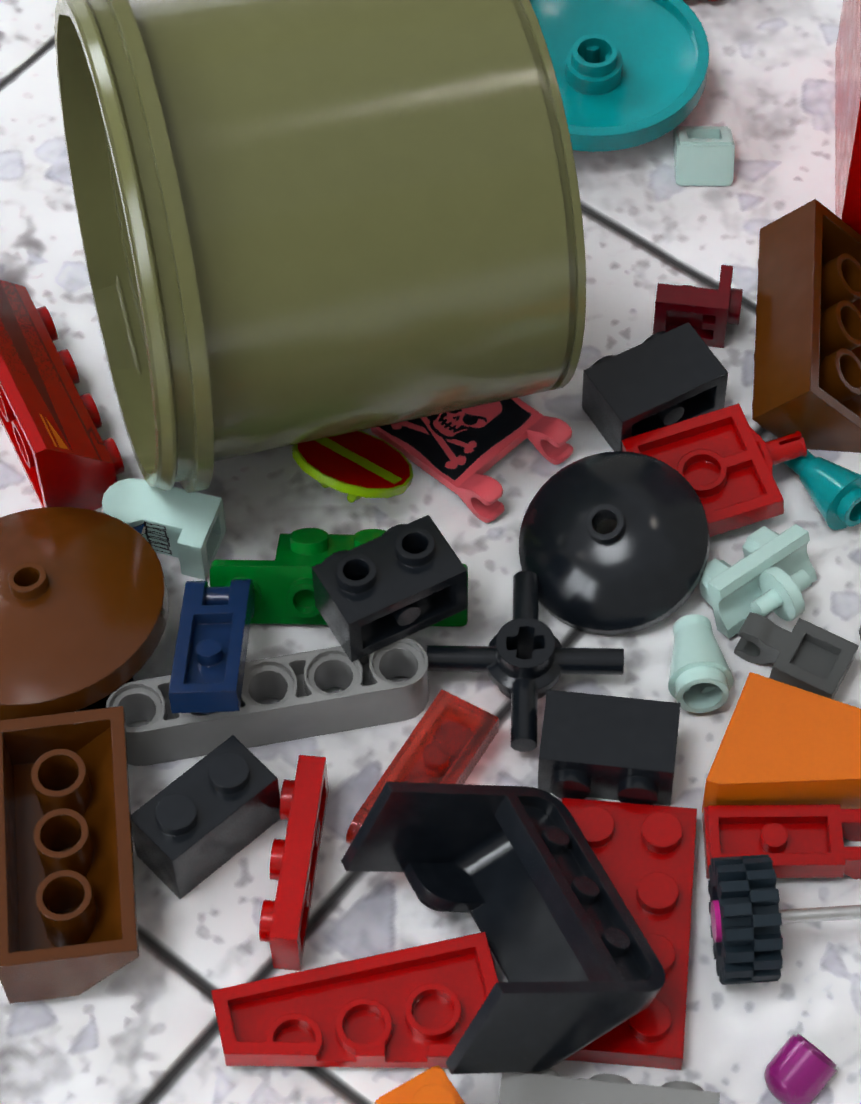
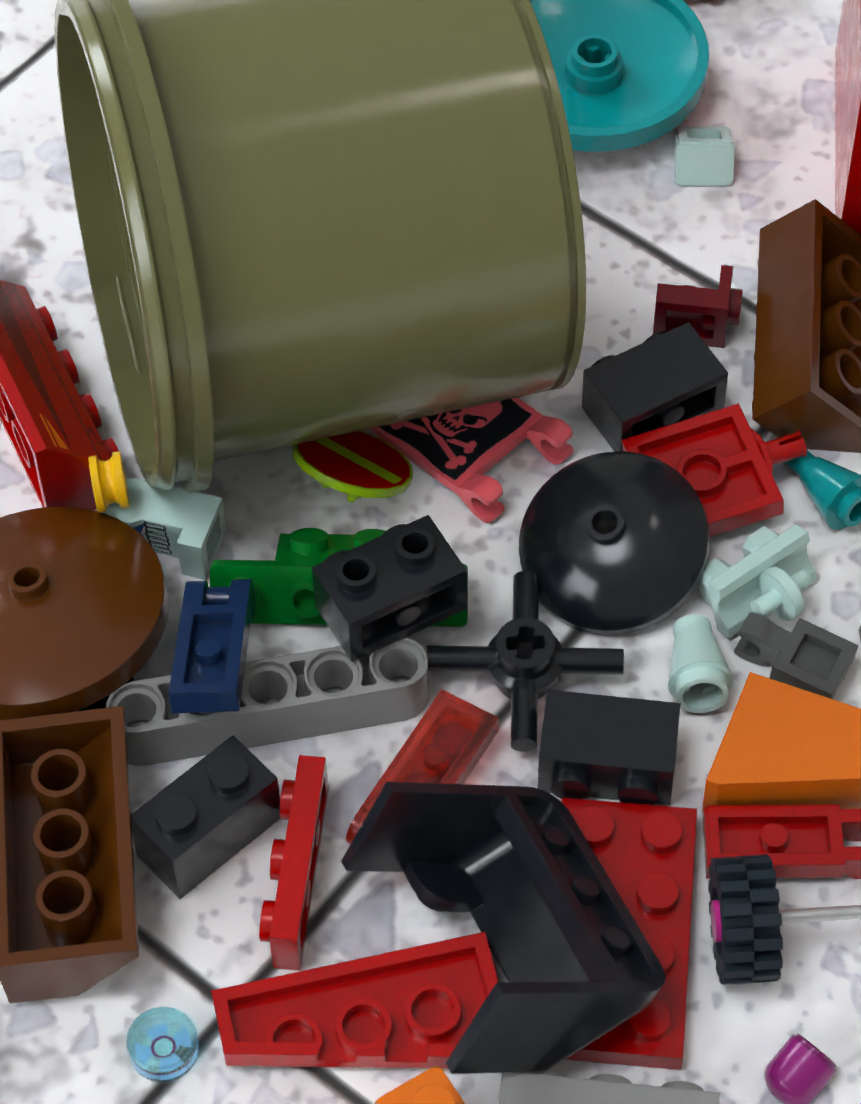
none -> yellow bush [88,451,130,513]
none -> clear light blue tile [126,1007,199,1082]

